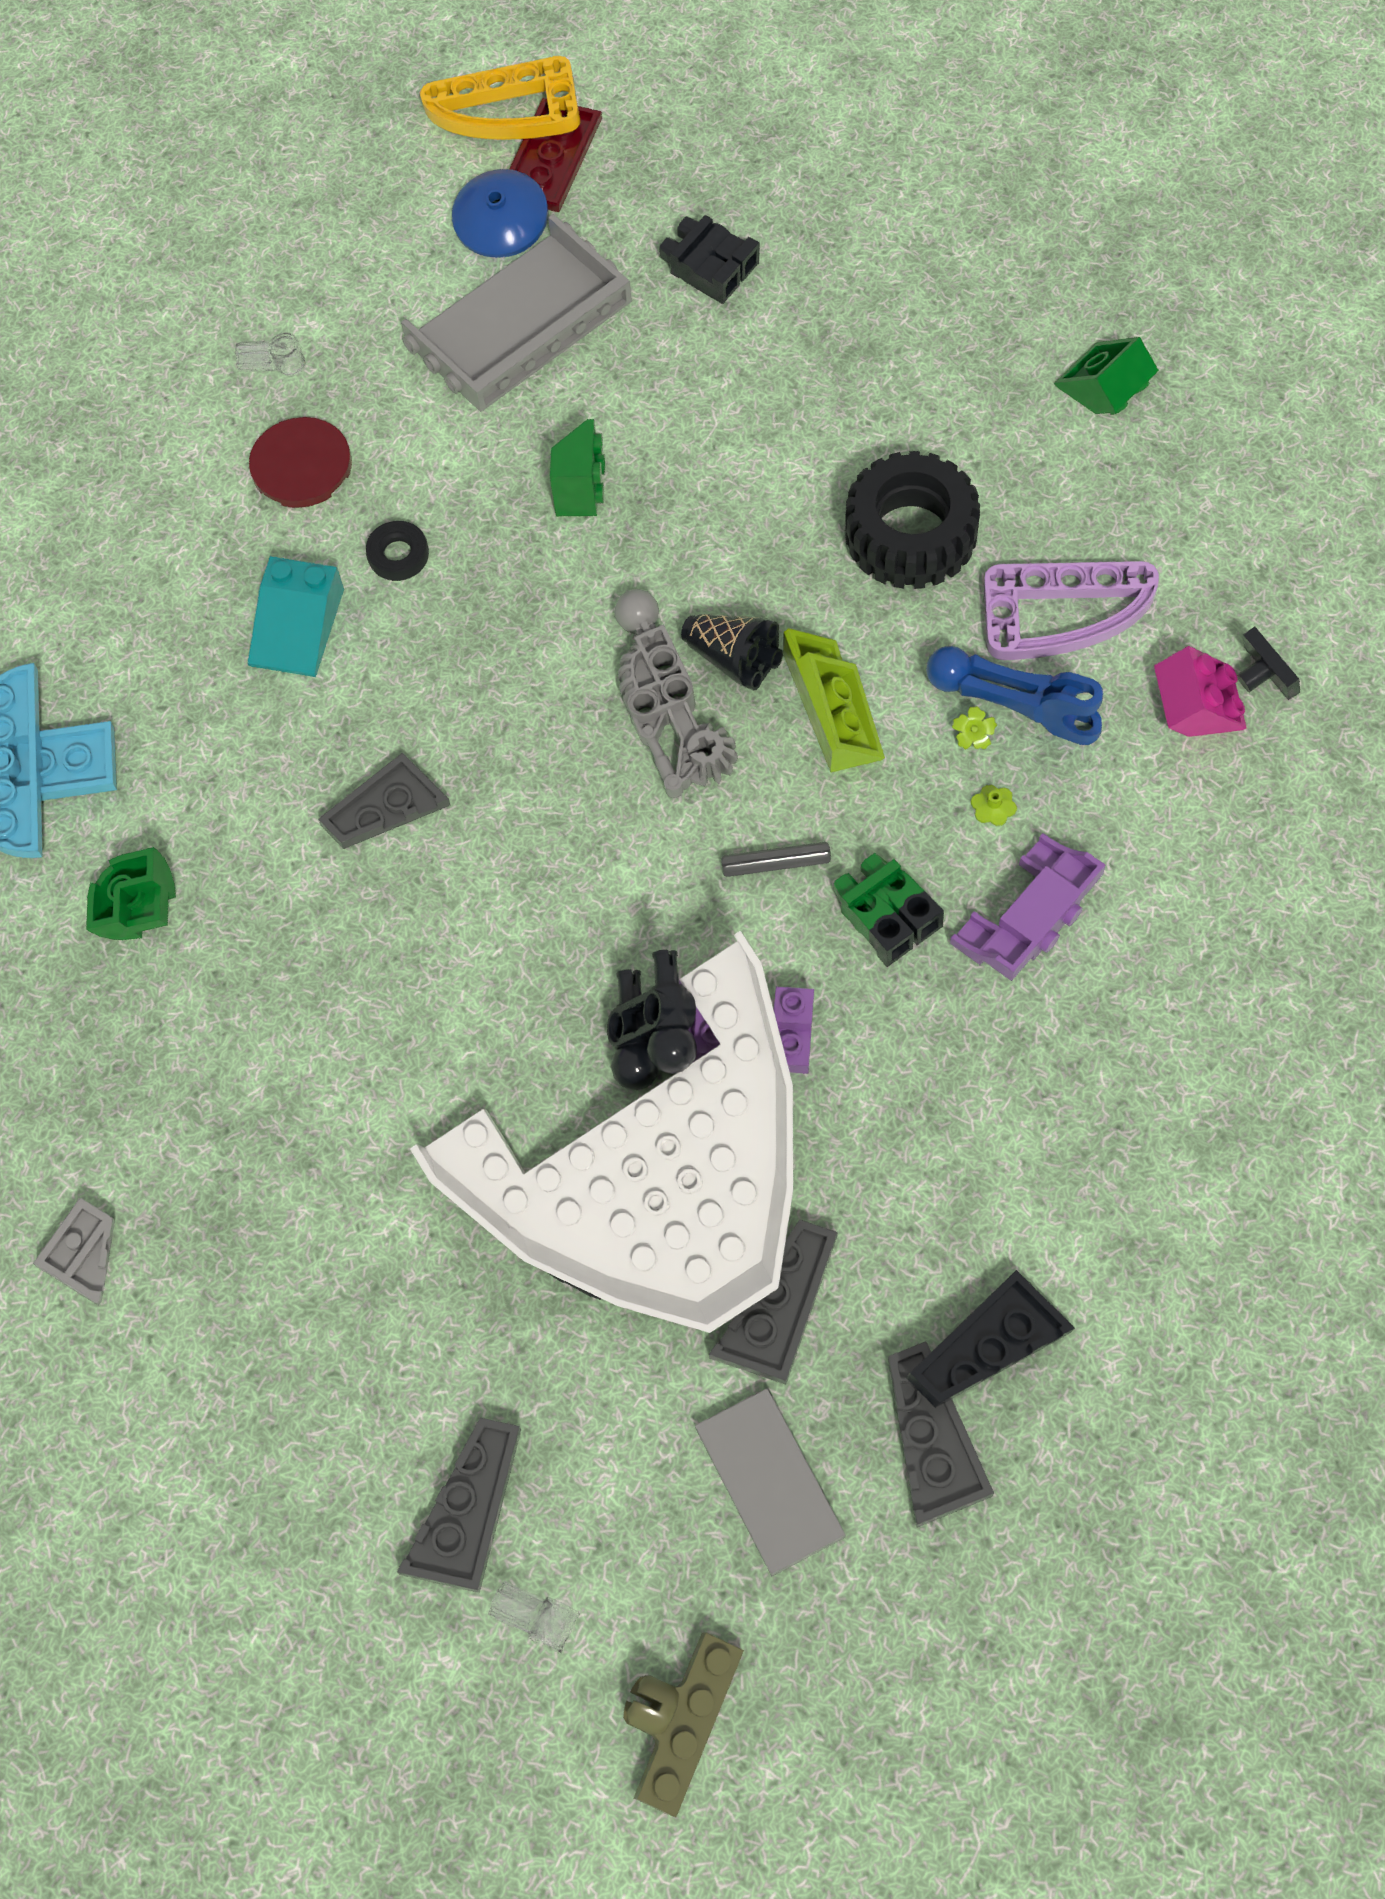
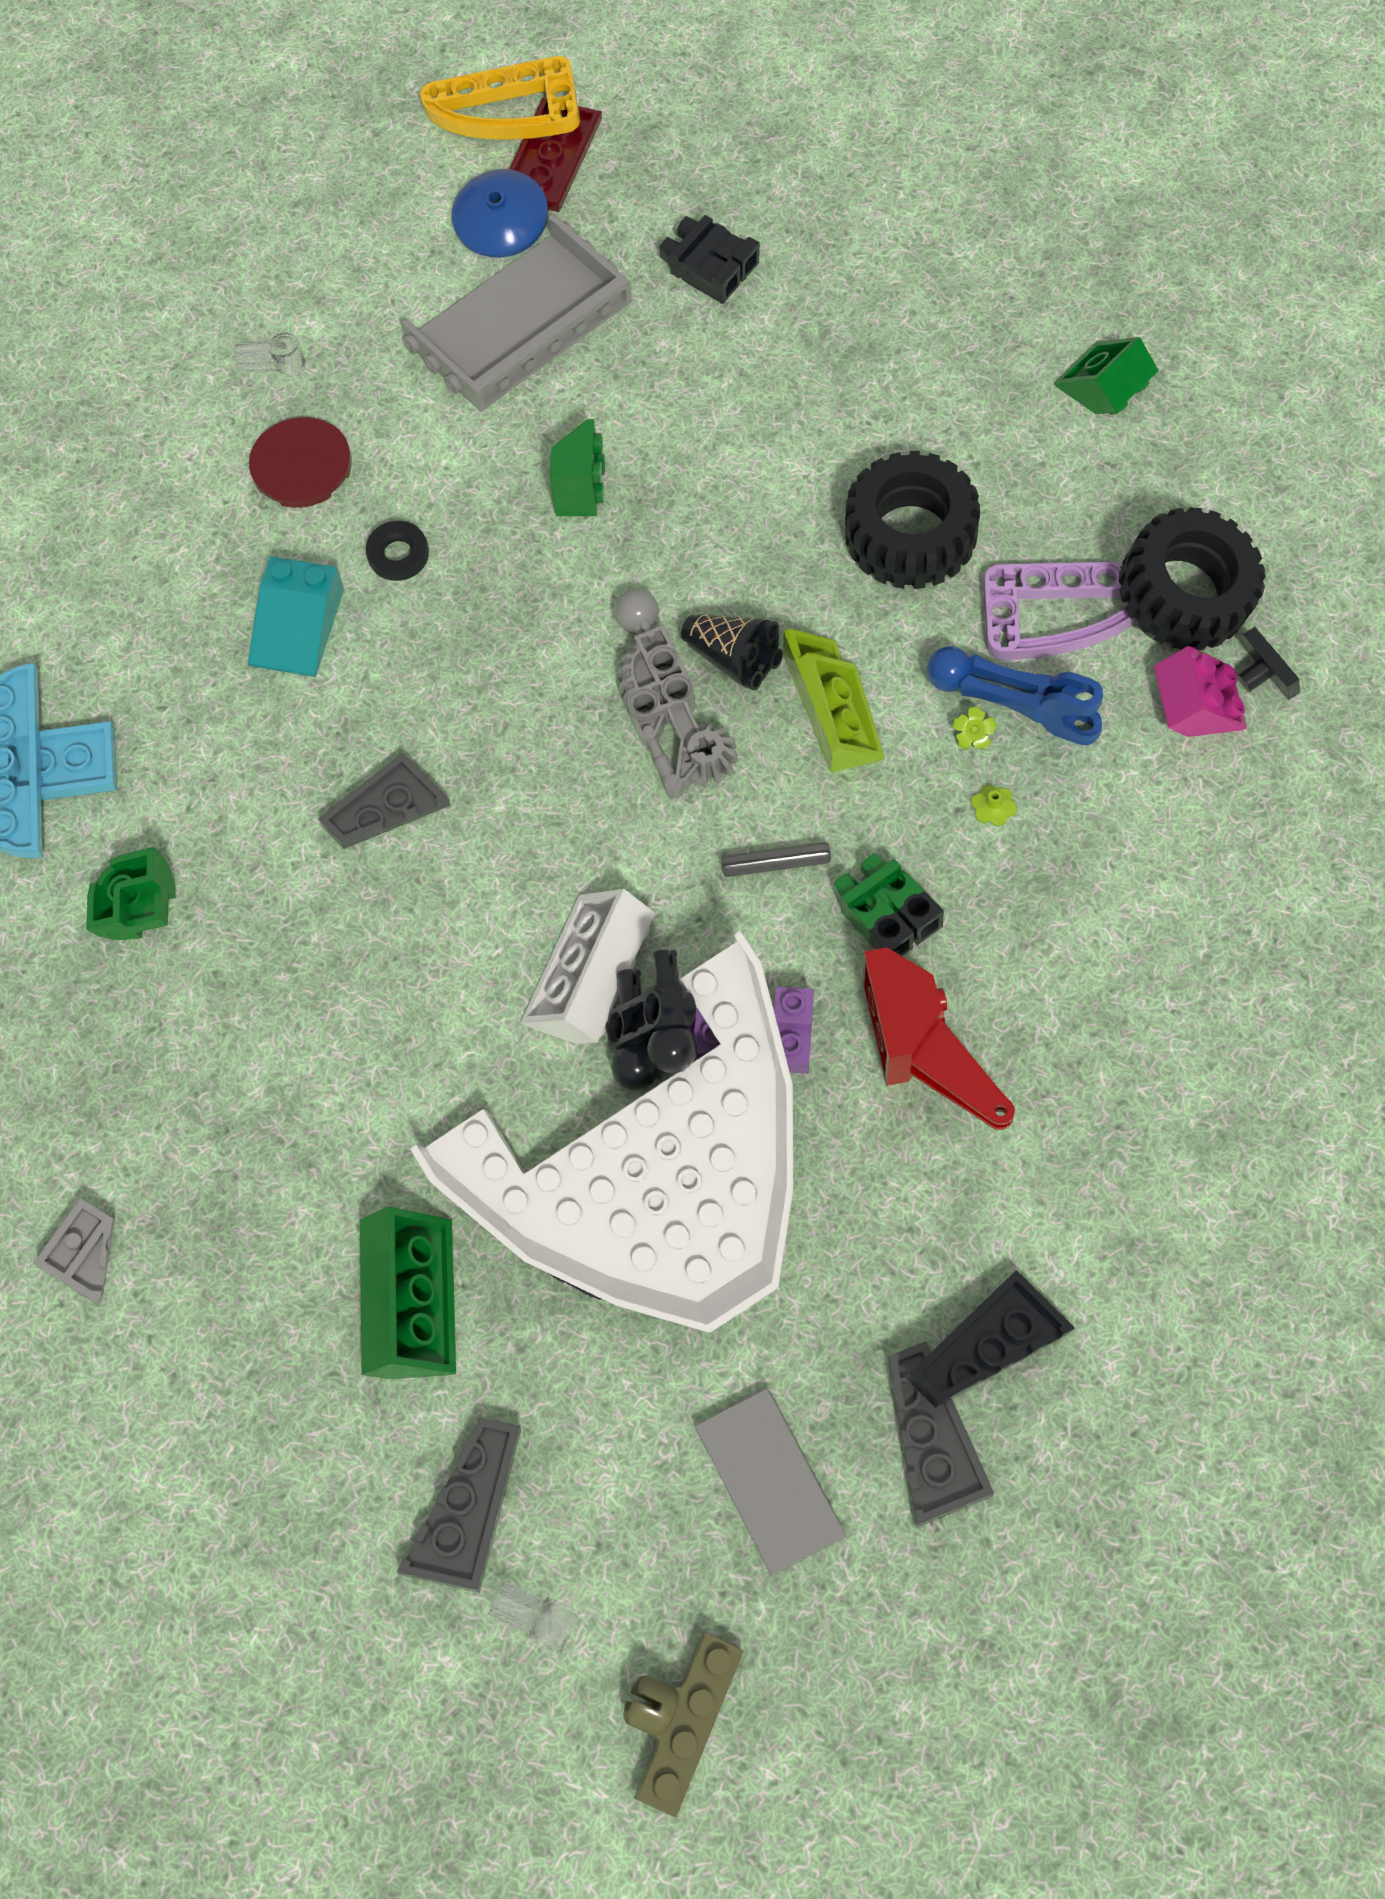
dark grey wing [709,1220,838,1385] -> none
medium lavender bracket [950,833,1106,981] -> none
none -> green slope [360,1206,456,1380]
none -> white slope [520,889,655,1044]
none -> red slope [862,947,1015,1130]
none -> black tyre [1118,507,1266,650]

